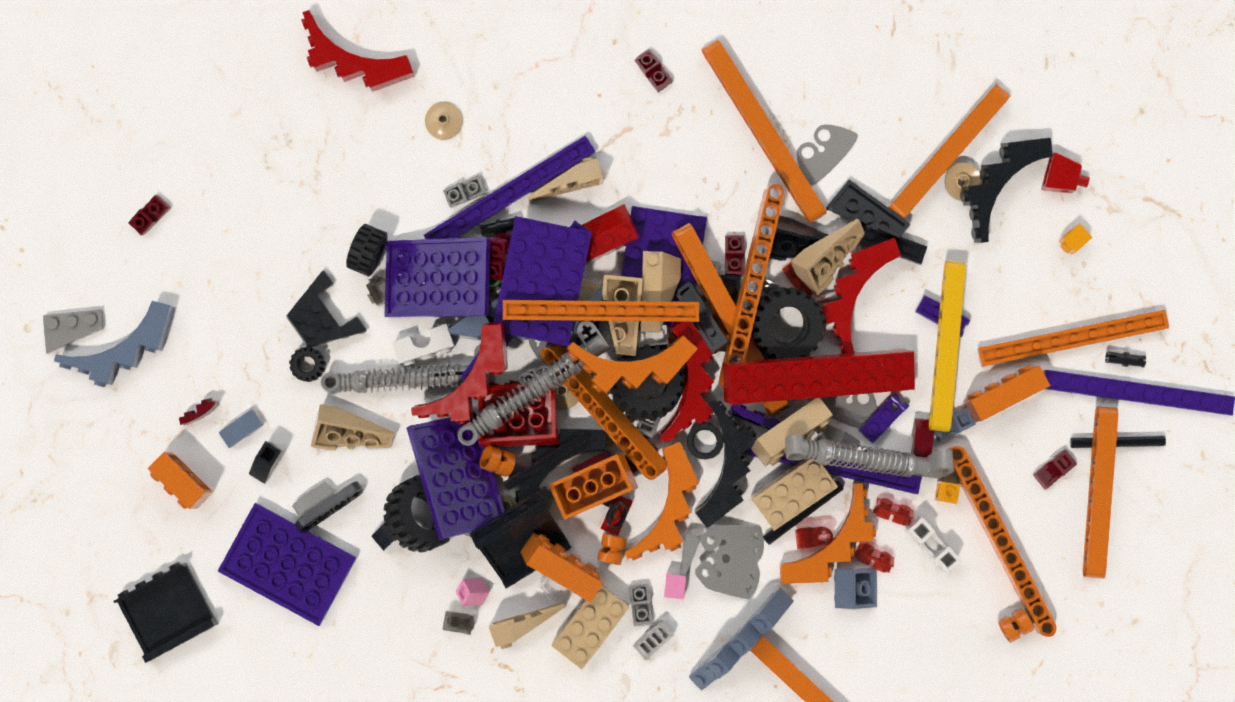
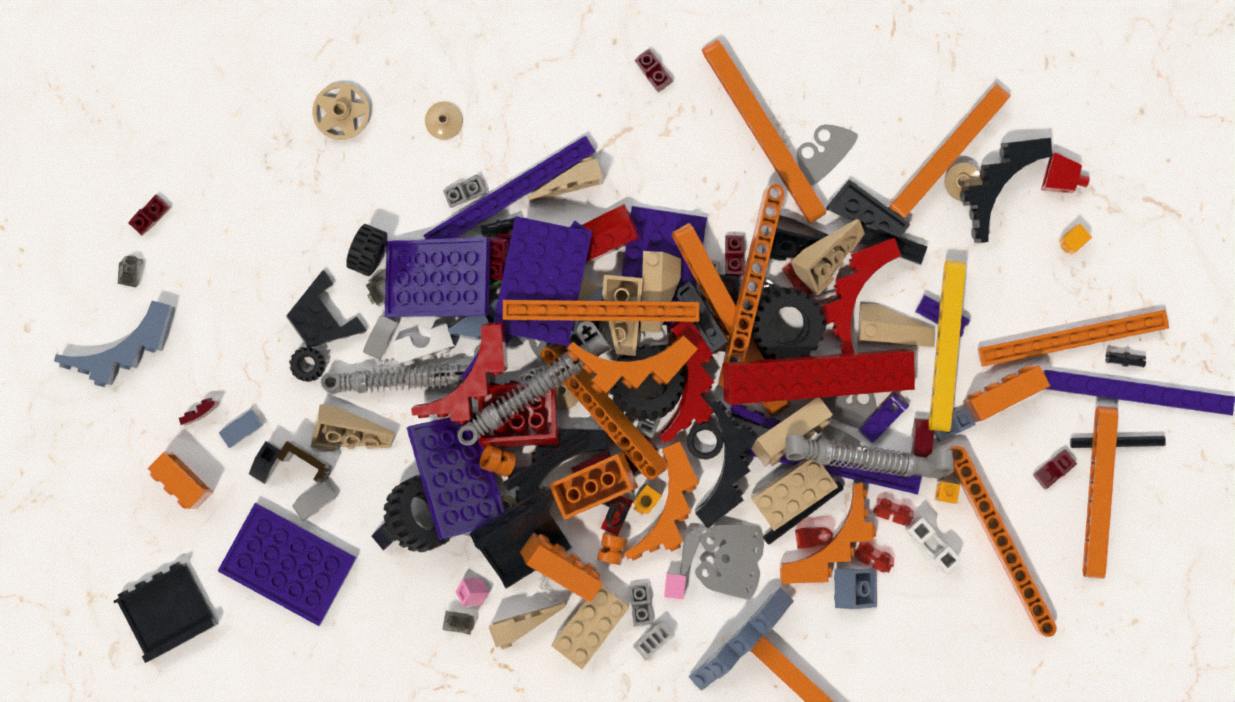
light grey wing [43,309,104,354] -> none
black beam [295,481,364,533] -> none
red arch [301,10,415,92] -> none
orange wheel [998,608,1034,643] -> none
none -> clear smoke bracket [117,255,143,288]
none -> dark brown panel [276,441,332,482]
none -> tan wheel [312,83,370,140]
none -> light grey slope [363,315,398,360]
none -> light orange brick [633,484,662,515]
none -> tan wedge [857,303,935,347]

